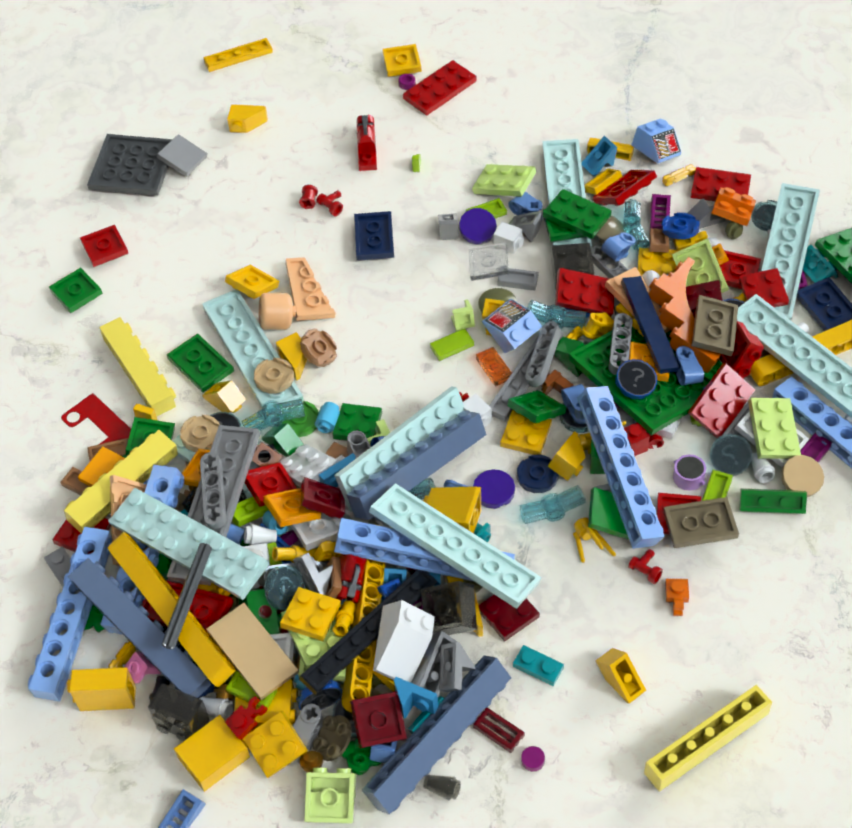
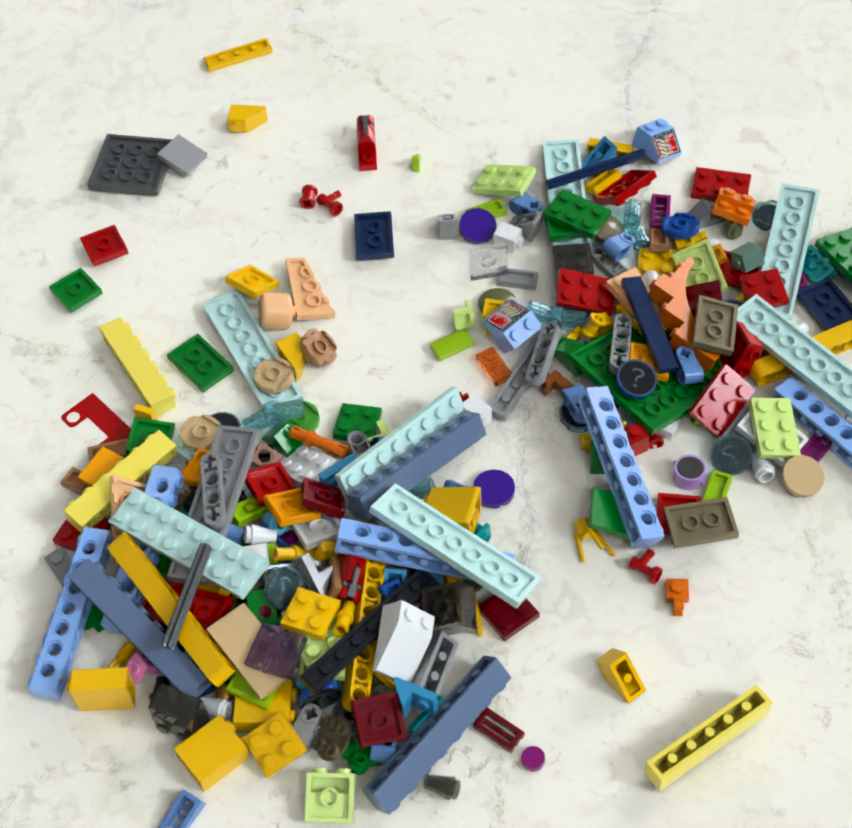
yellow slope [202,380,246,413] -> none
red plate [224,696,268,740] -> none
pearl gold plate [299,751,323,772] -> none
medium azure brick [315,402,340,433] -> none
yellow plate [382,44,422,77] -> none
magenta tile [398,74,416,90] -> none
red plate [403,60,477,116] -> none
light grey slope [439,642,475,692] -> none
yellow plate [500,410,552,455] -> none
green plate [507,390,566,423] -> none
teal plate [513,645,564,687] -> none
dark blue tile [517,455,559,493] -> none
clear light blue piece [520,485,586,524] -> none
yellow slope [548,431,586,481] -> none
yellow axle [662,164,696,186] -> none
green plate [739,488,807,514] -> none
none -> clear purple slope [244,623,308,680]
none -> orange pin [289,426,350,459]
none -> dark blue axle [546,149,646,190]
none -> sand green brick [730,242,764,273]

